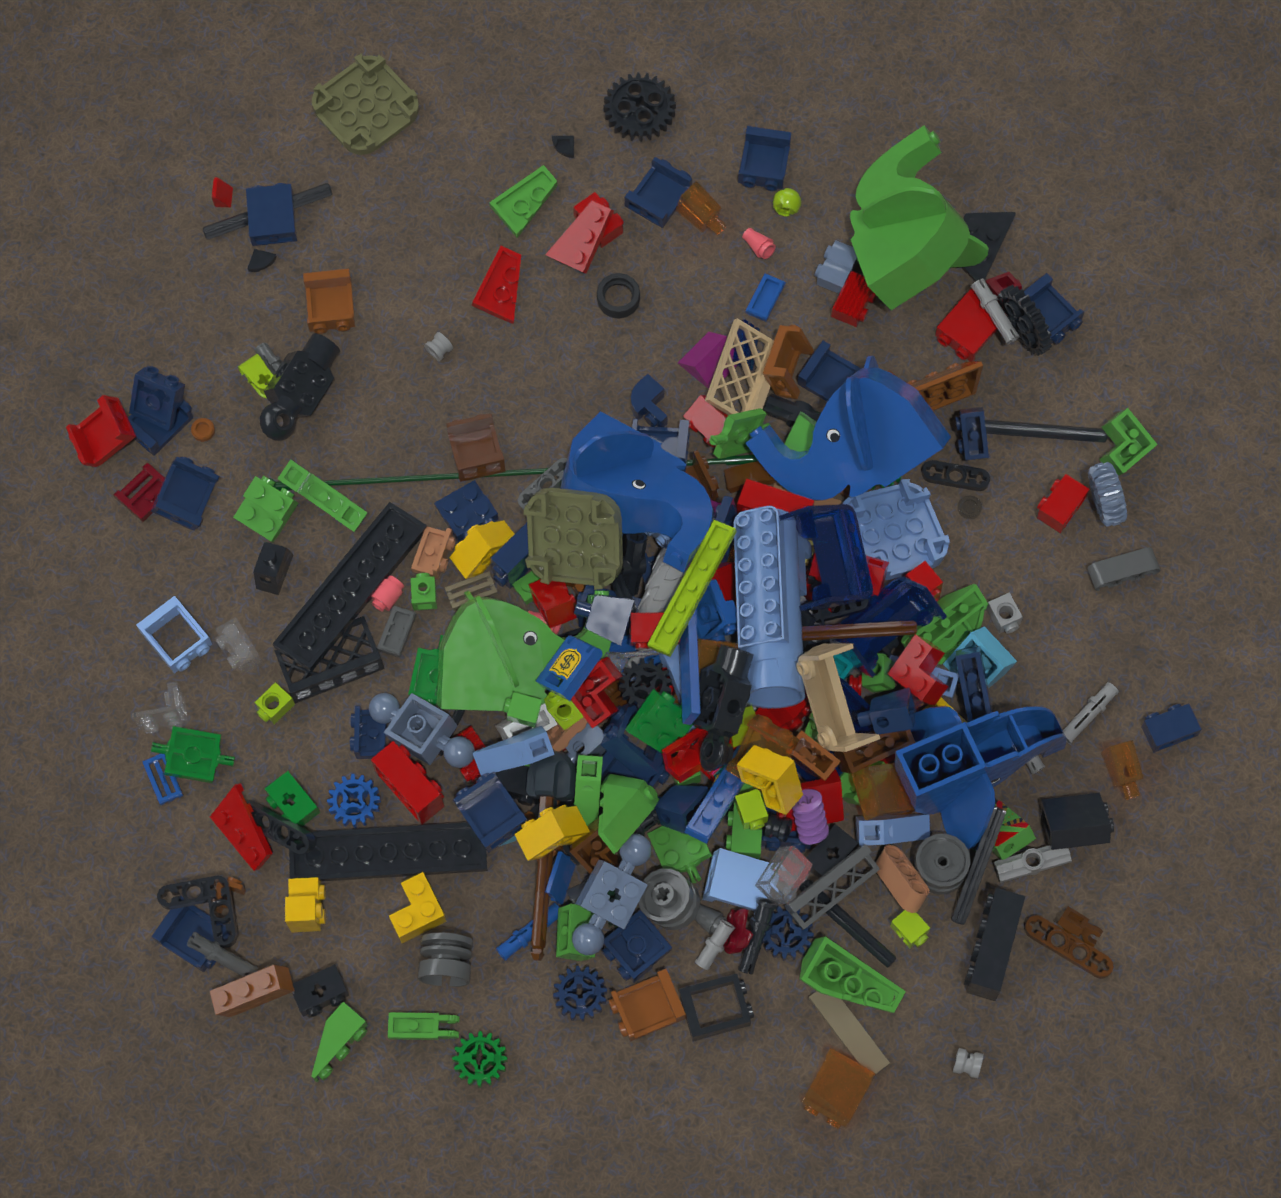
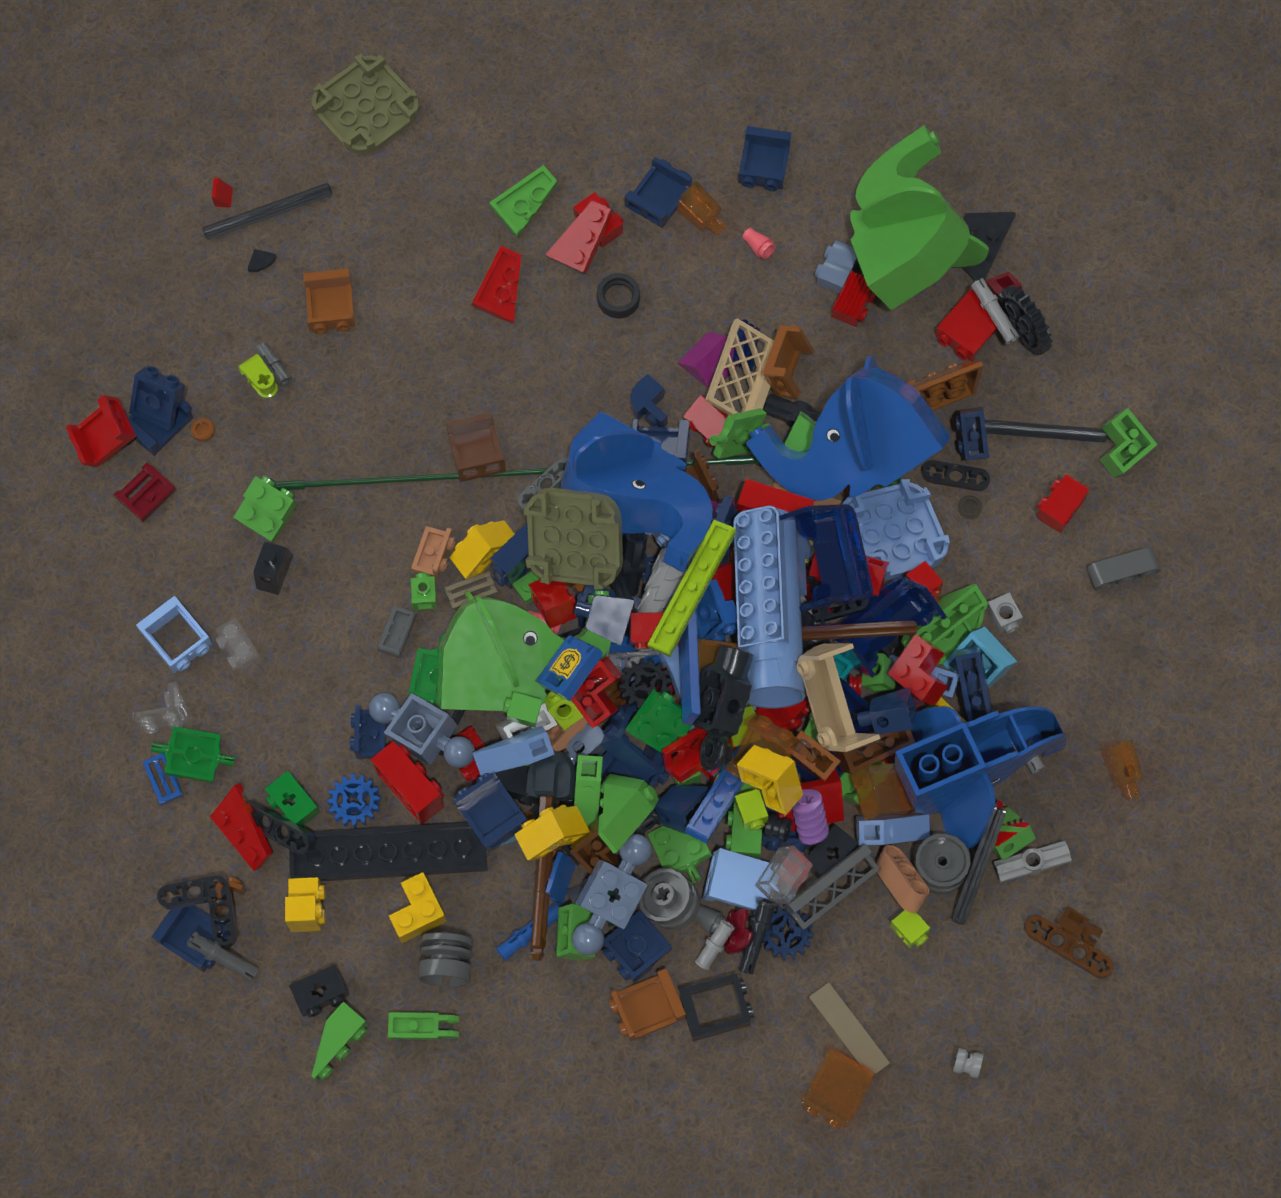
dark blue panel [151,457,220,530] -> none
dark orange brick [210,965,294,1017] -> none
dark blue panel [246,183,297,246] -> none
lime brick [255,682,295,725] -> none
black brick [260,333,340,441] -> none
black plate [273,502,427,672] -> none
black fence [274,616,385,704] -> none
bright green slope [278,460,368,532] -> none
coral brick [371,575,404,612] -> none
light grey wheel [424,332,453,362] -> none
dark blue plate [434,480,499,543] -> none
green gear [452,1031,508,1088] -> none
black tile [552,136,574,158] -> none
dark blue gear [553,966,607,1022] -> none
black gear [603,72,676,142] -> none
reddish brown slope [724,461,777,493] -> none
blue tile [745,273,786,322] -> none
lime piece [773,188,801,217] -> none
dark blue panel [797,340,861,402] -> none
black axle [797,877,896,967] -> none
bright green wedge [800,936,906,1013] -> none
black brick [964,888,1025,1001] -> none
dark blue panel [1024,273,1084,345] -> none
black brick [1041,793,1114,850] -> none
light grey pin [1063,682,1119,744] -> none
sand blue gear [1088,462,1127,526] -> none
dark blue brick [1141,704,1201,753] -> none

